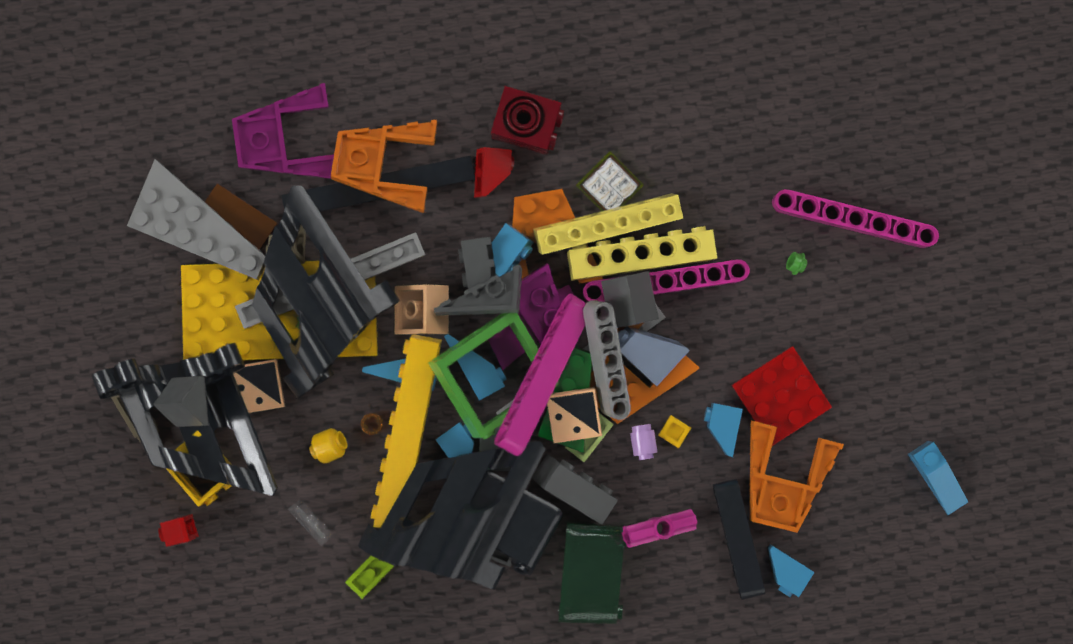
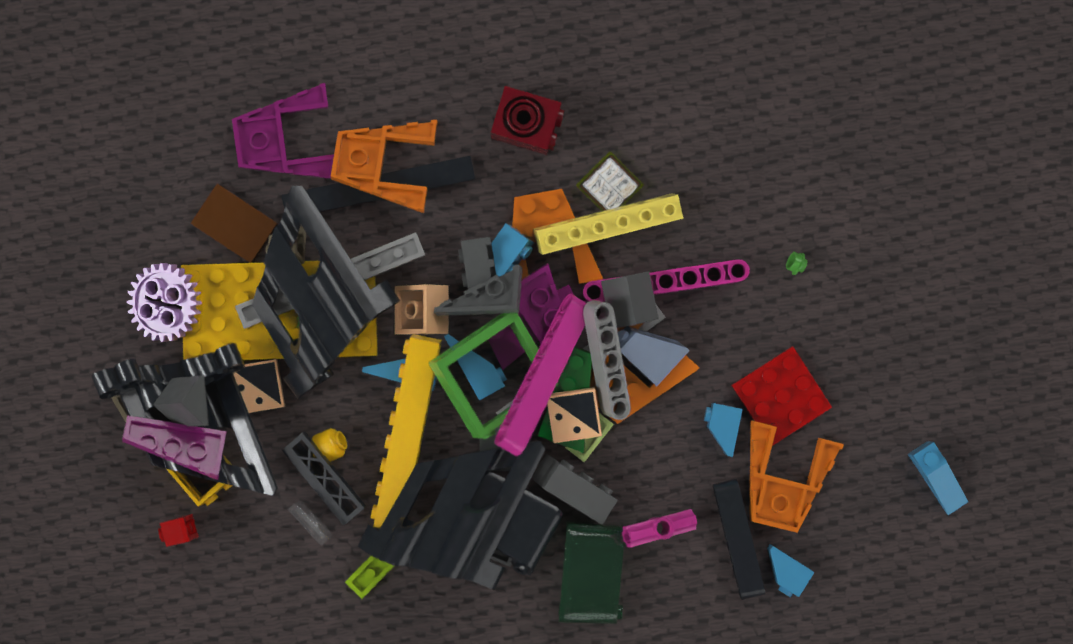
light grey wing [127,159,266,280] -> none
clear orange bush [361,413,383,435] -> none
dark azure slope [436,422,474,458] -> none
red slope [474,147,514,198] -> none
light yellow brick [567,226,717,281] -> none
lavender brick [630,424,658,460] -> none
yellow tile [658,415,691,448] -> none
dark pink beam [772,189,939,248] -> none
none -> magenta wing [123,415,226,480]
none -> lavender gear [127,263,202,342]
none -> black fence [282,431,367,525]

